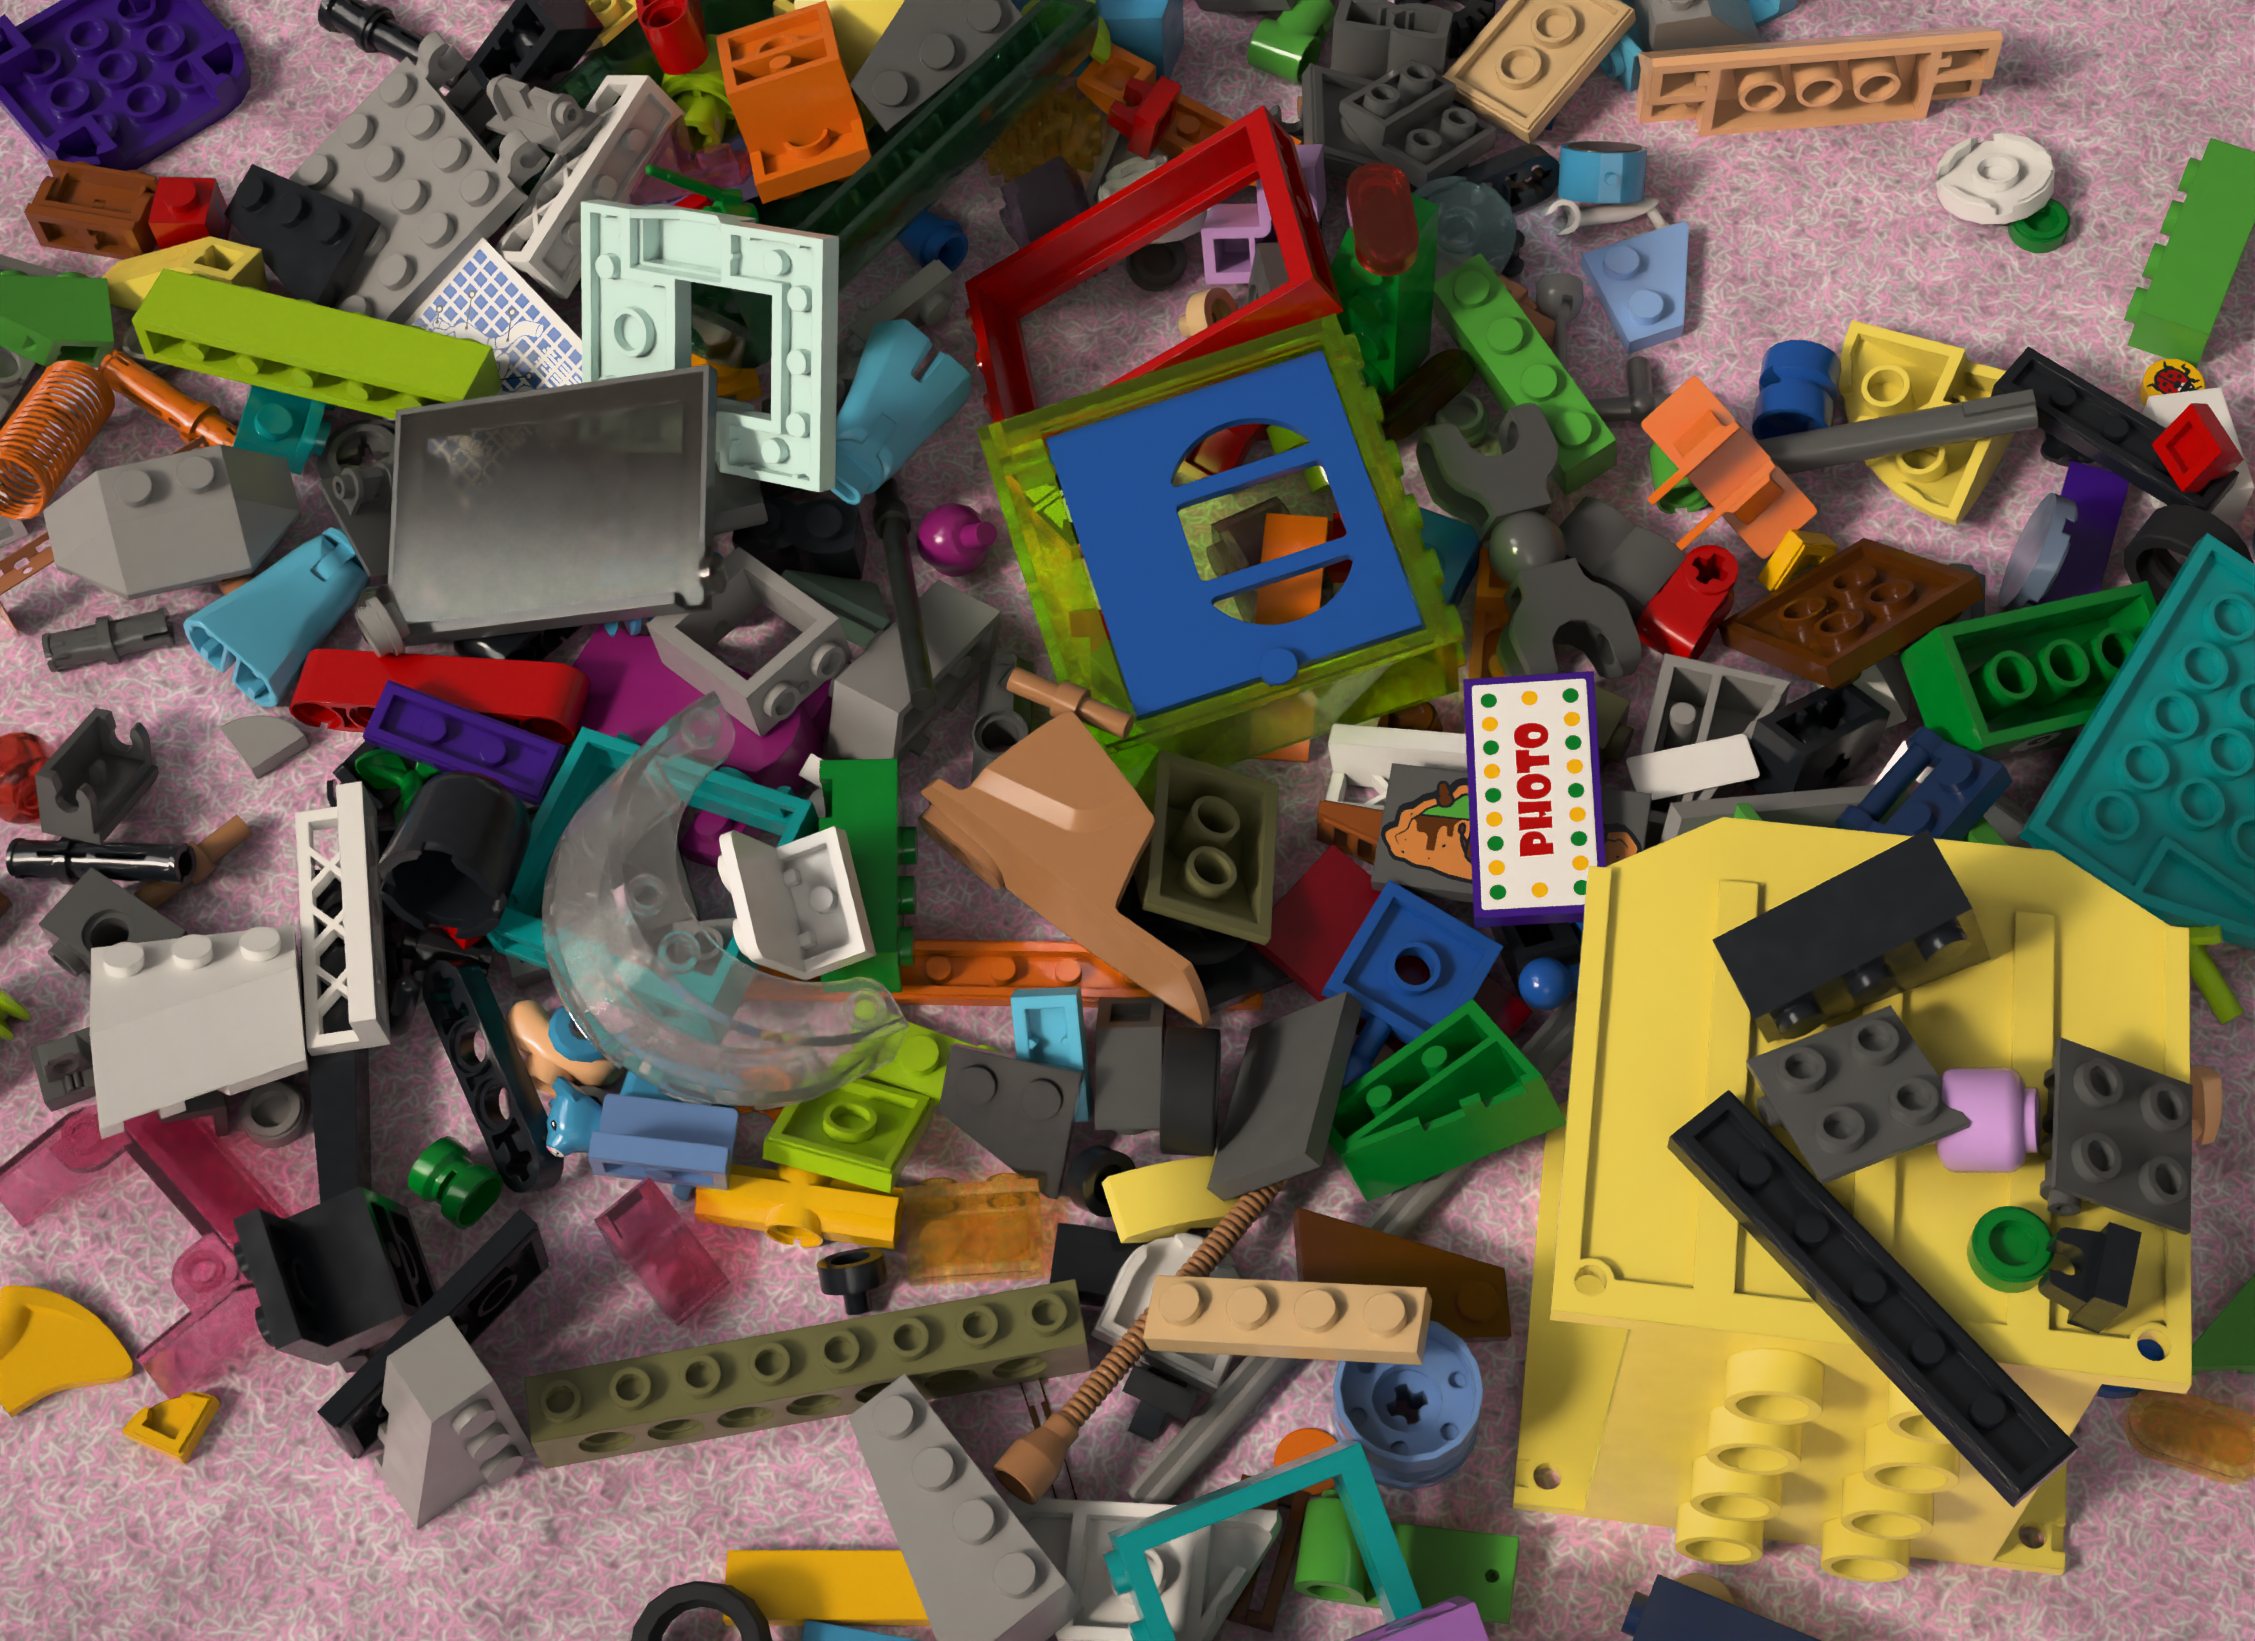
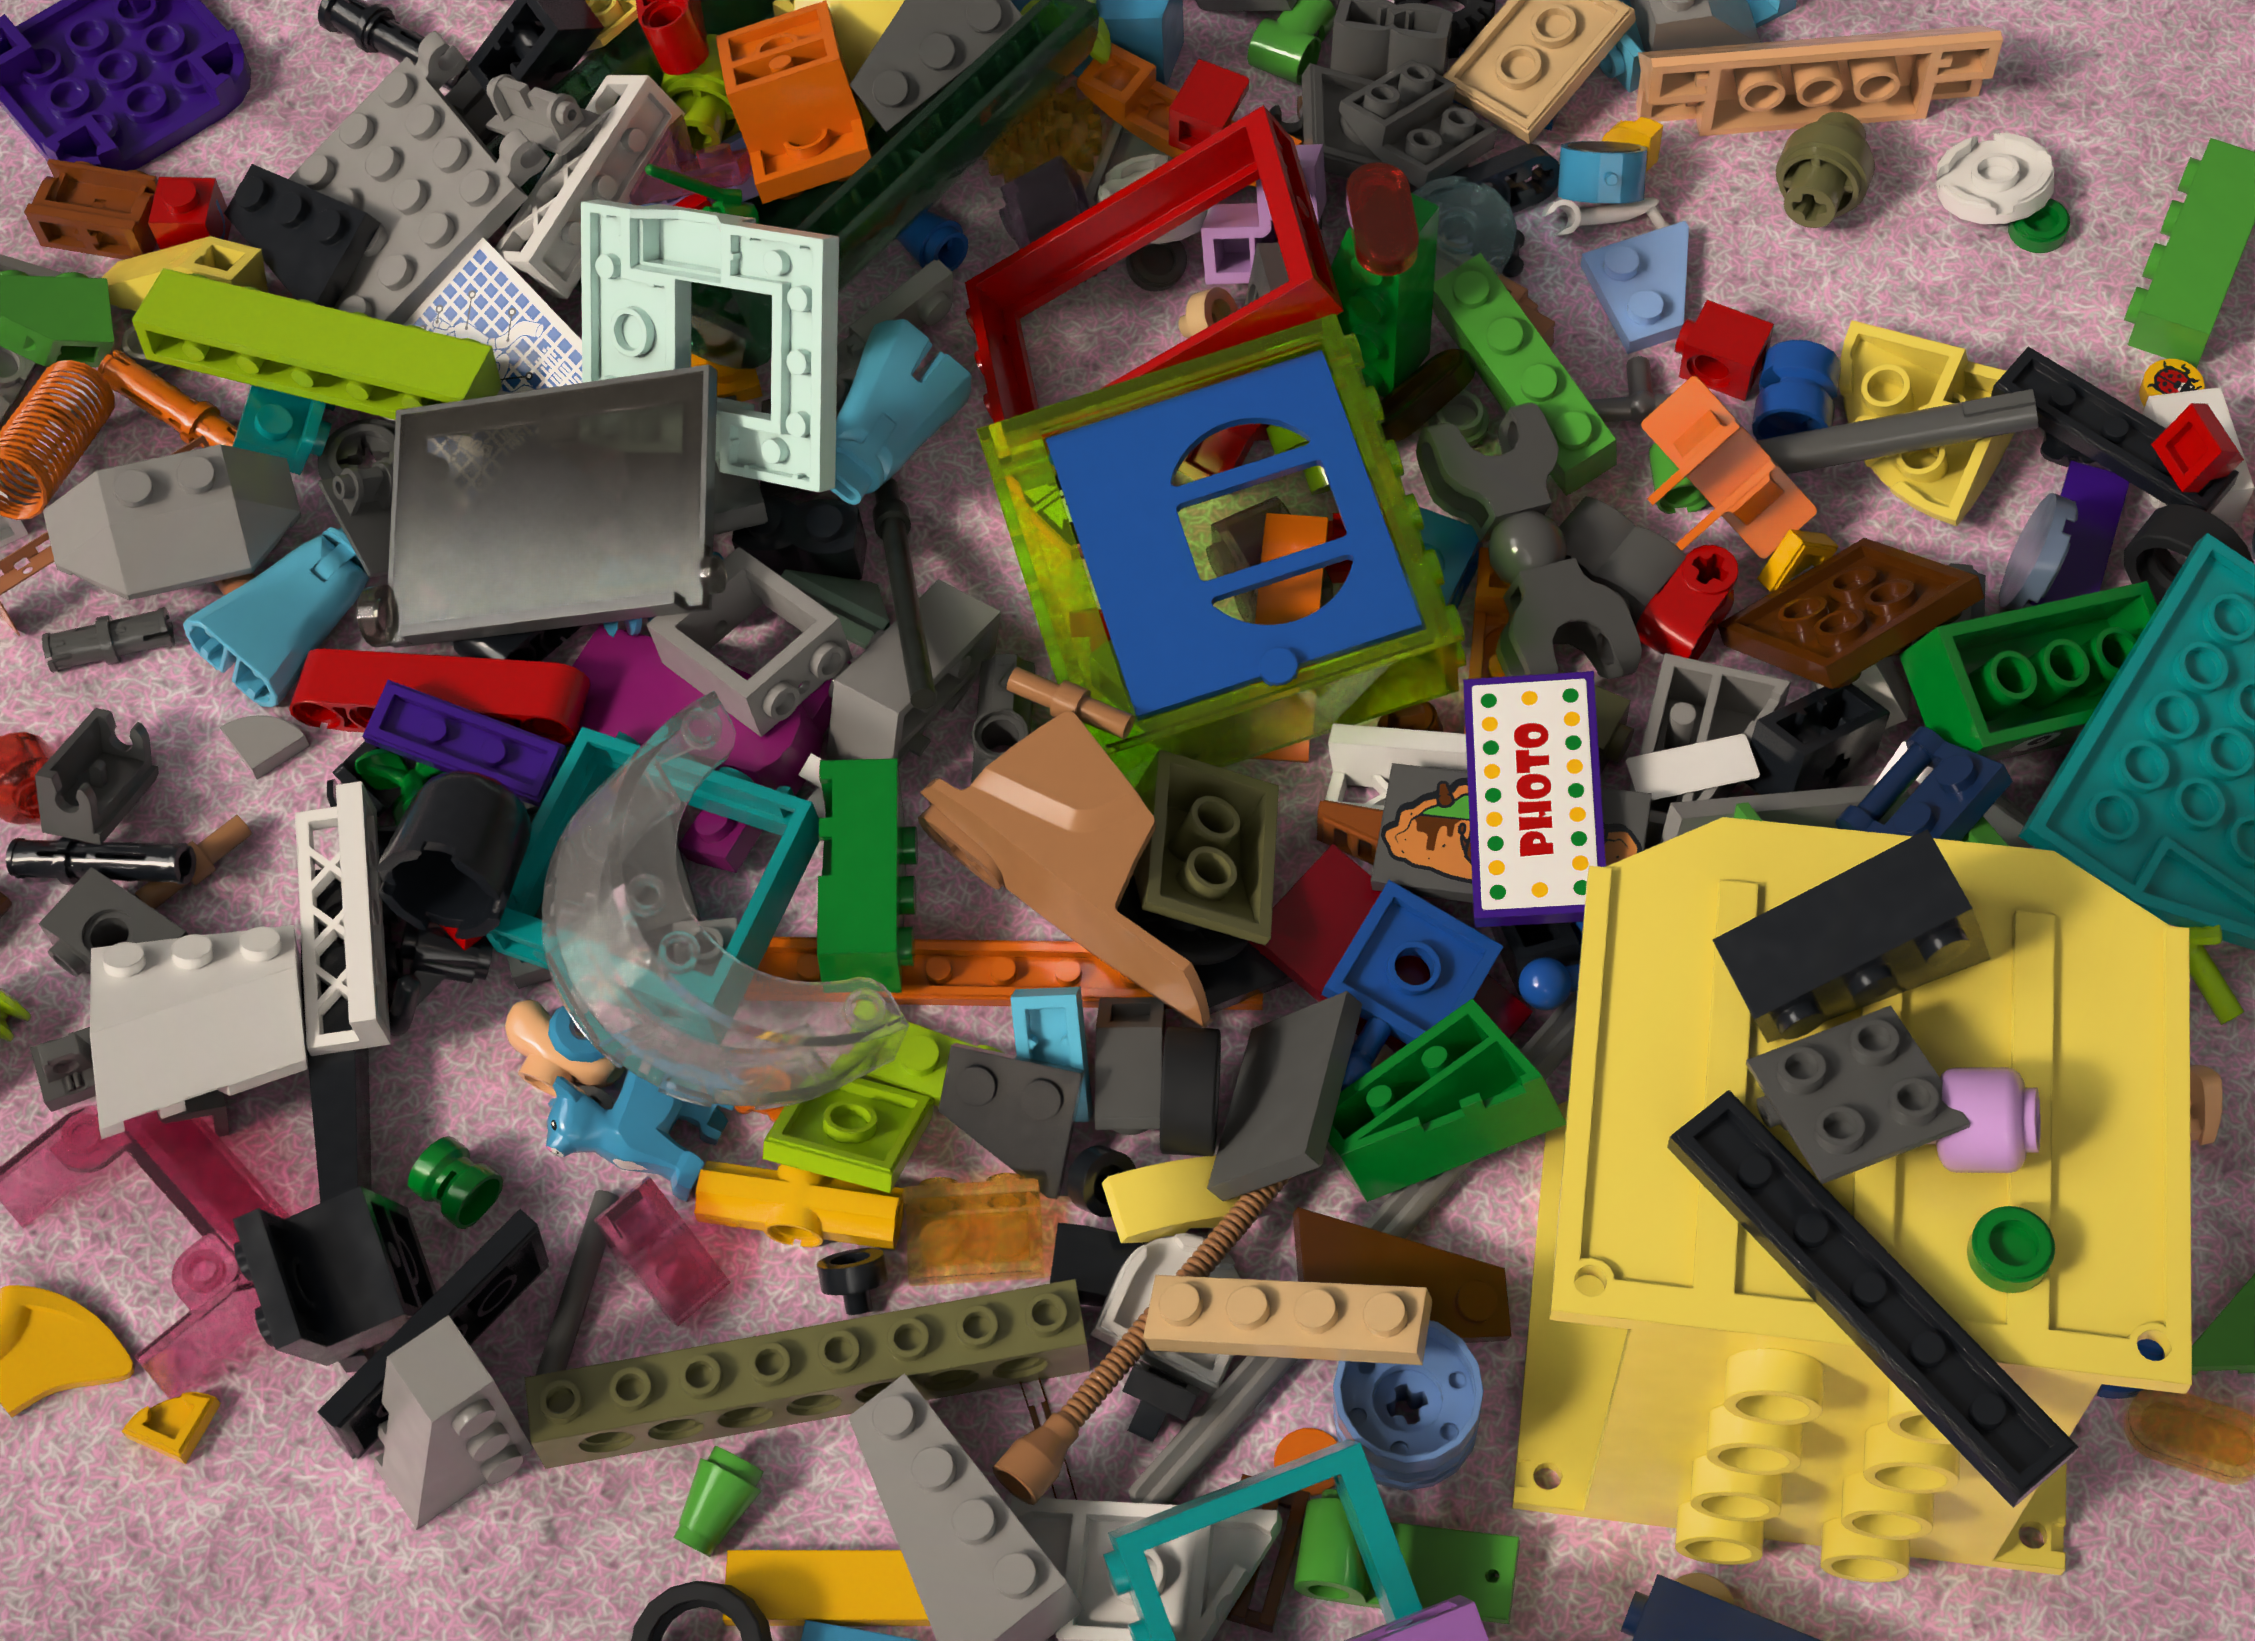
light grey tile [239,1080,309,1148] -> none
light grey plate [355,596,410,658] -> none
black beam [422,959,564,1193] -> none
medium blue panel [588,1094,739,1191] -> none
white bracket [718,826,876,981] -> none
magenta piece [916,503,997,577] -> none
red tile [1107,75,1182,160] -> none
light grey hinge [1536,273,1584,372] -> none
black tile [2038,1222,2142,1334] -> none
dark grey hinge [2040,1038,2193,1235] -> none
none -> dark grey bar [536,1190,621,1375]
none -> bright green cone [673,1446,764,1557]
none -> red panel [1168,59,1249,151]
none -> yellow tile [1602,117,1663,172]
none -> red brick [1674,300,1774,401]
none -> olive piece [1776,112,1875,228]

